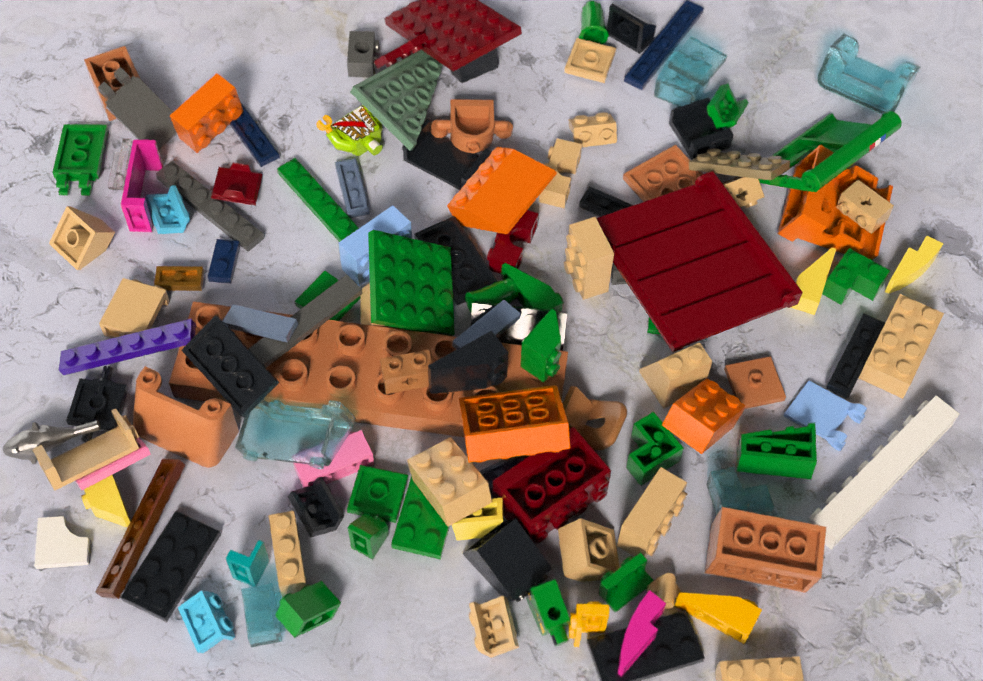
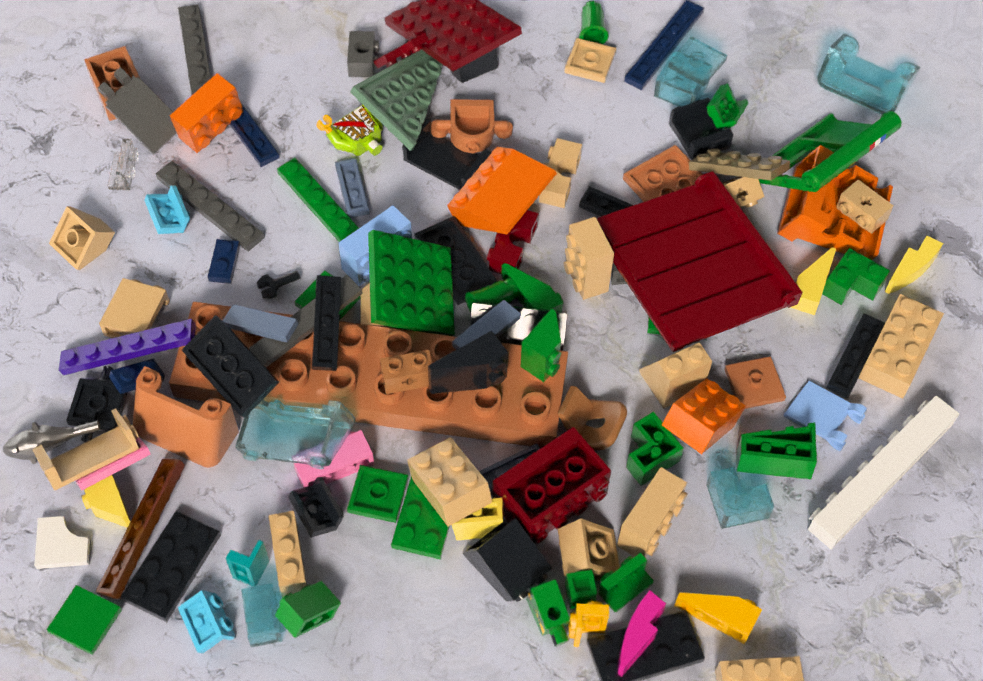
green tile [52,124,109,196] -> none
dark pink panel [121,139,163,232] -> none
pearl gold plate [154,266,204,291] -> none
dark red piece [211,162,263,205] -> none
green slope [348,513,389,560] -> none
orange slope [459,385,570,463] -> none
tan bracket [469,596,519,658] -> none
tan bracket [569,113,617,147] -> none
black slope [607,3,656,54] -> none
tan piece [647,573,682,609] -> none
nougat brick [705,507,826,593] -> none
none -> green tile [46,585,122,655]
none -> dark blue plate [109,358,165,394]
none -> dark grey plate [178,4,211,95]
none -> black bar [257,271,300,299]
none -> black plate [312,275,341,371]
none -> green brick [565,570,597,609]

